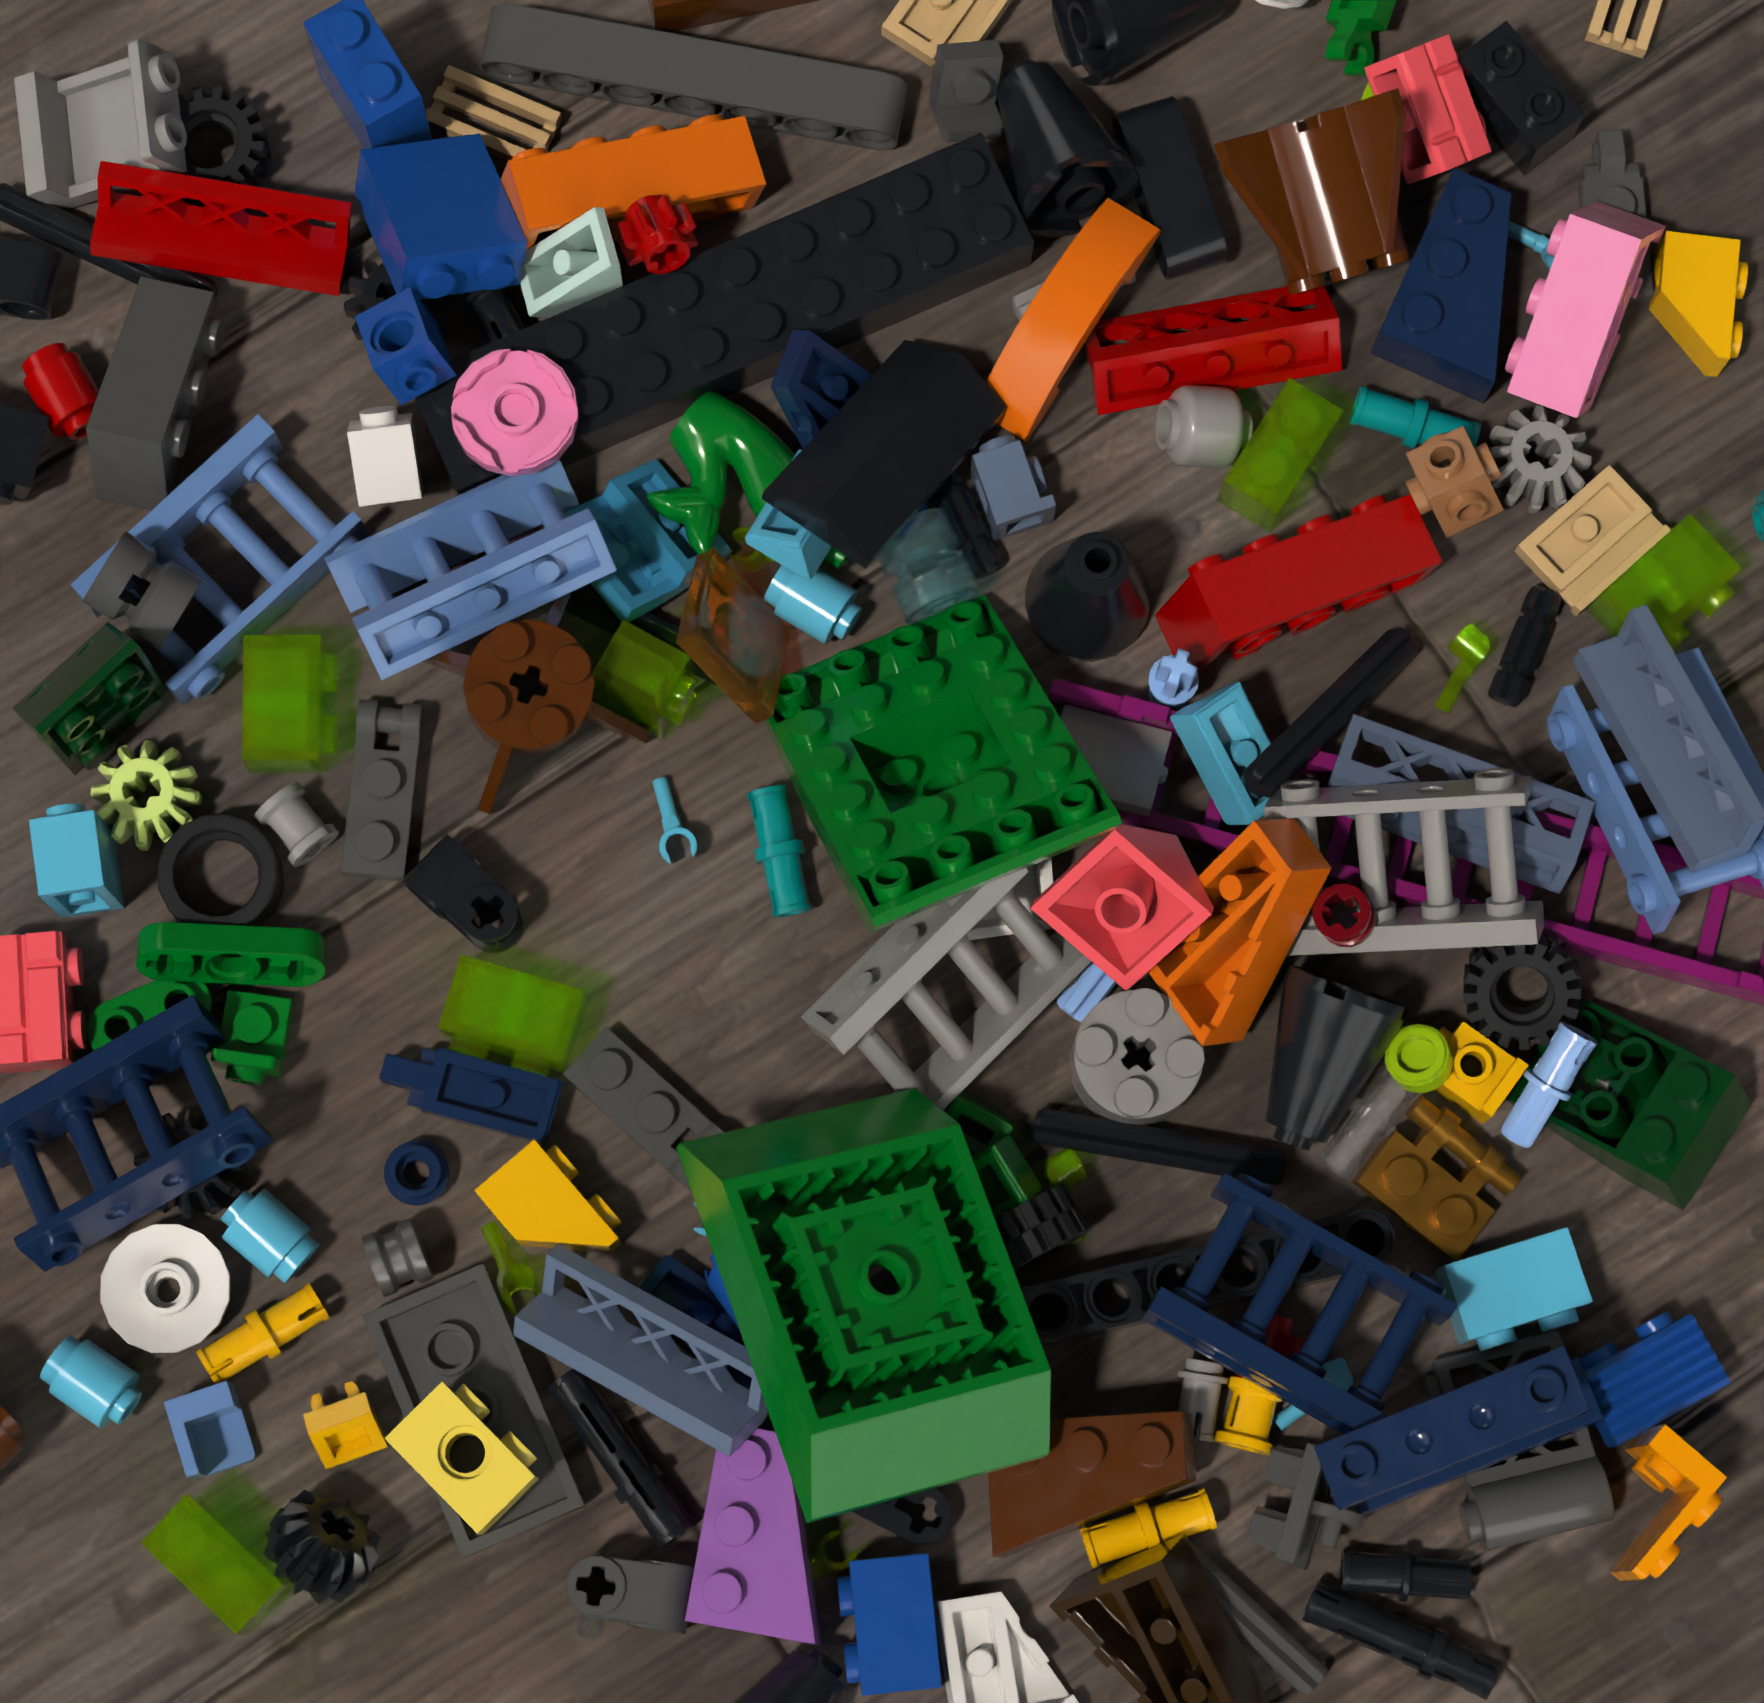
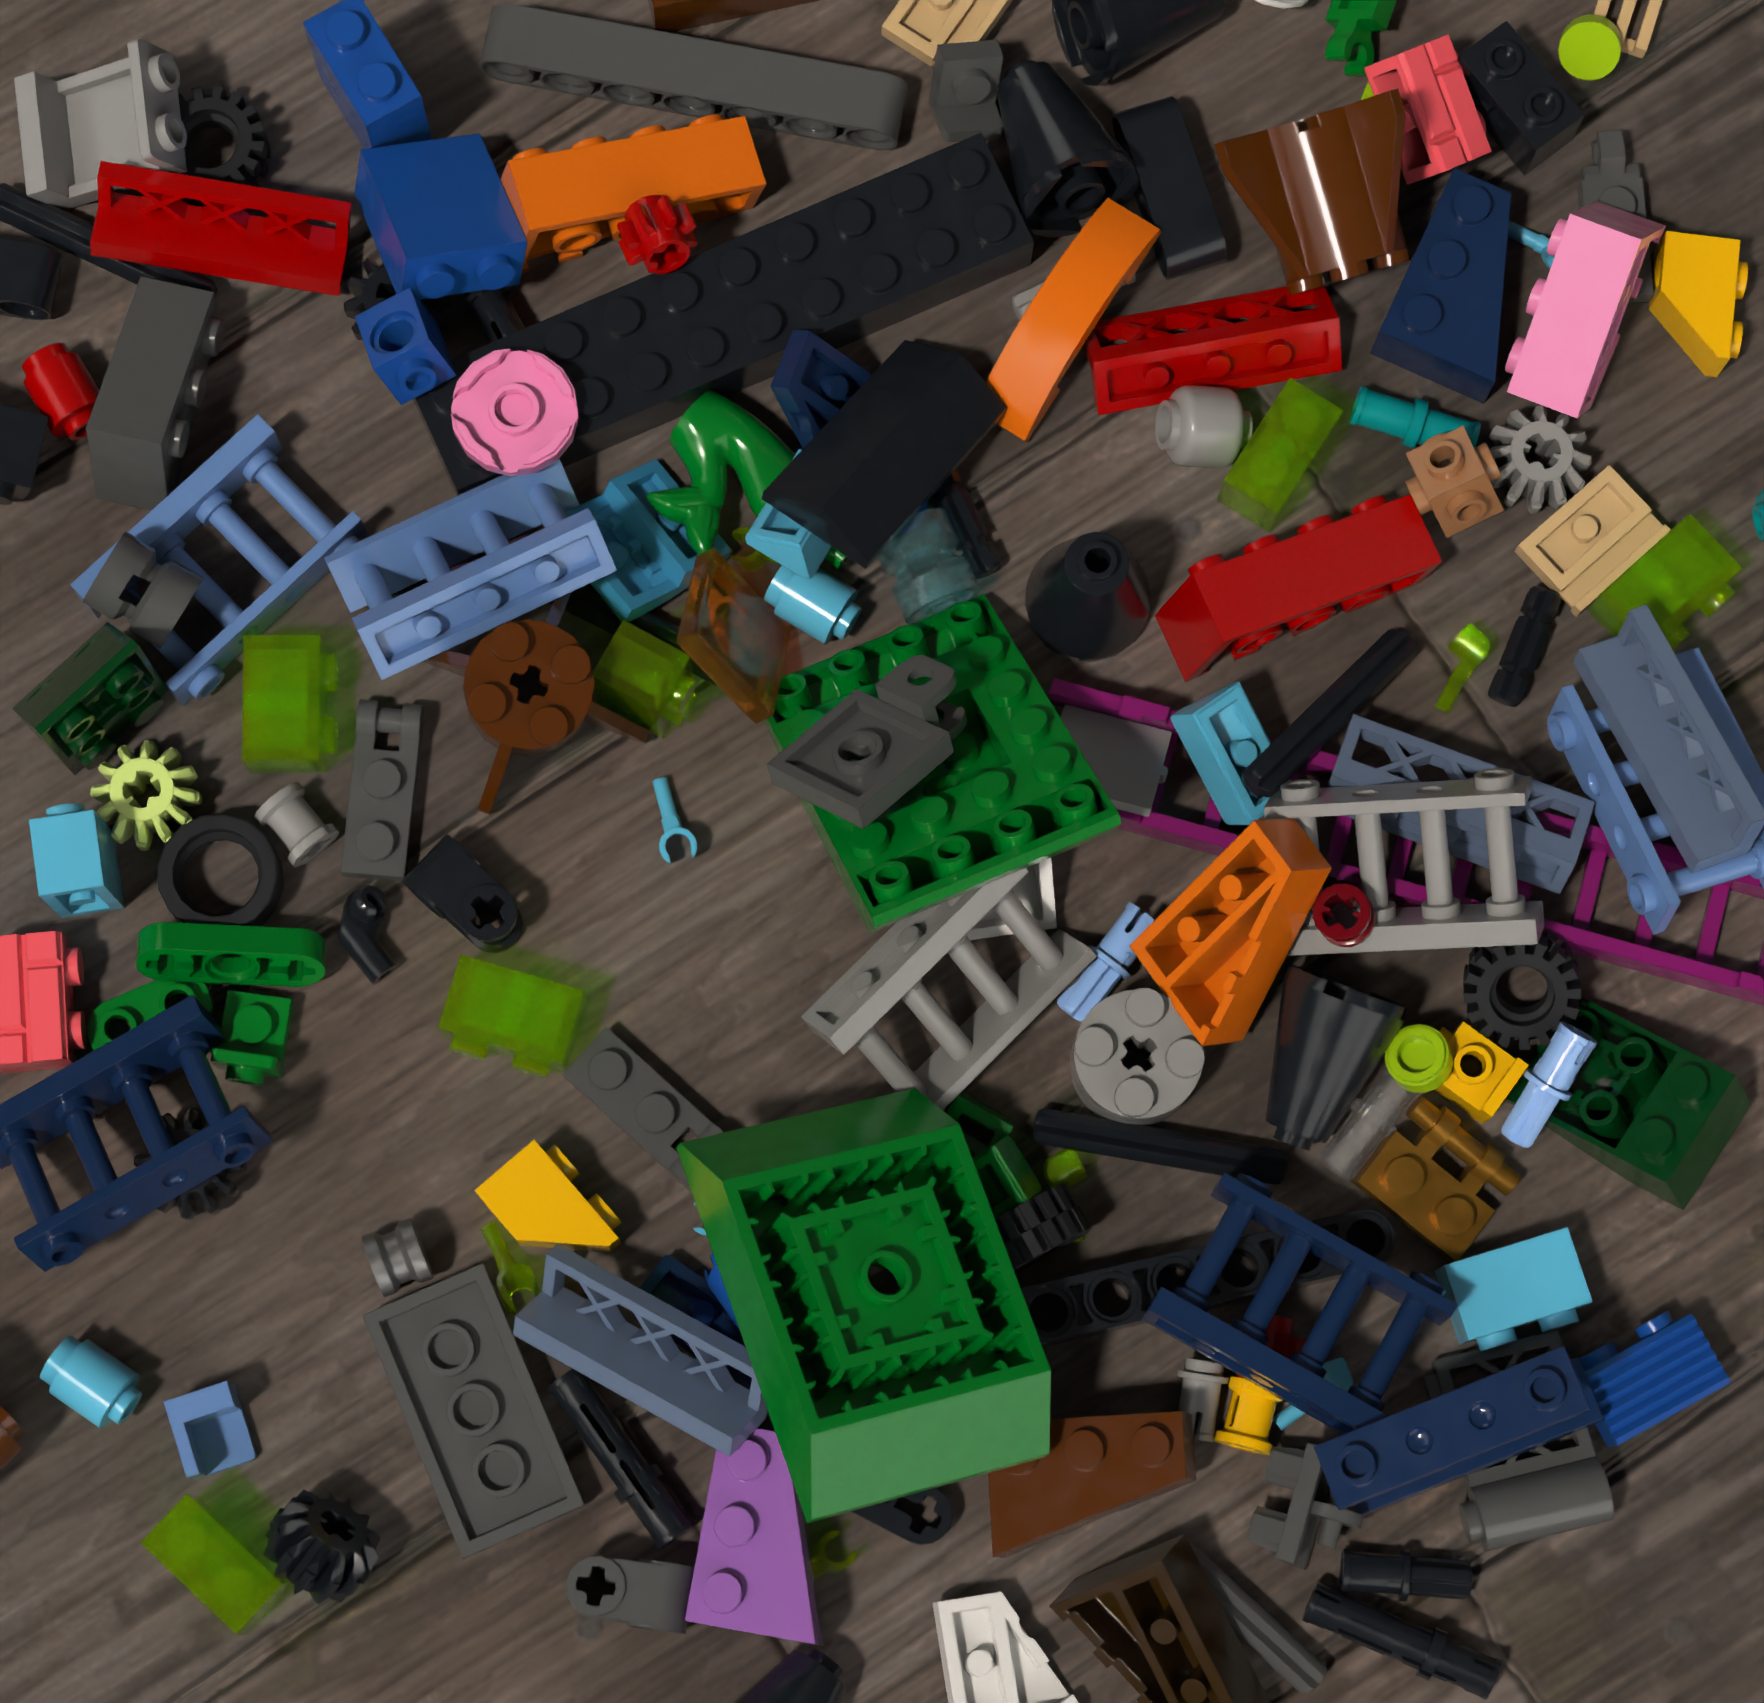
white dish [100,1224,230,1353] -> none
yellow pin [195,1282,330,1384] -> none
medium azure brick [221,1189,320,1284] -> none
yellow tile [303,1381,388,1469] -> none
white brick [347,406,424,507] -> none
dark blue hinge [379,1047,564,1146] -> none
dark blue plate [384,1140,450,1206] -> none
light yellow brick [385,1382,539,1536] -> none
tan tile [426,65,562,161] -> none
light aqua slope [520,207,623,318] -> none
teal pin [746,785,813,918] -> none
blue brick [837,1553,942,1696] -> none
sand blue brick [970,435,1056,541] -> none
coral slope [1030,824,1214,991] -> none
yellow pin [1079,1488,1217,1569] -> none
light blue axle [1148,648,1199,711] -> none
light orange bracket [1610,1424,1727,1581] -> none
none -> black arm [338,885,398,985]
none -> dark grey plate [766,655,967,829]
none -> lime tile [1558,14,1622,80]

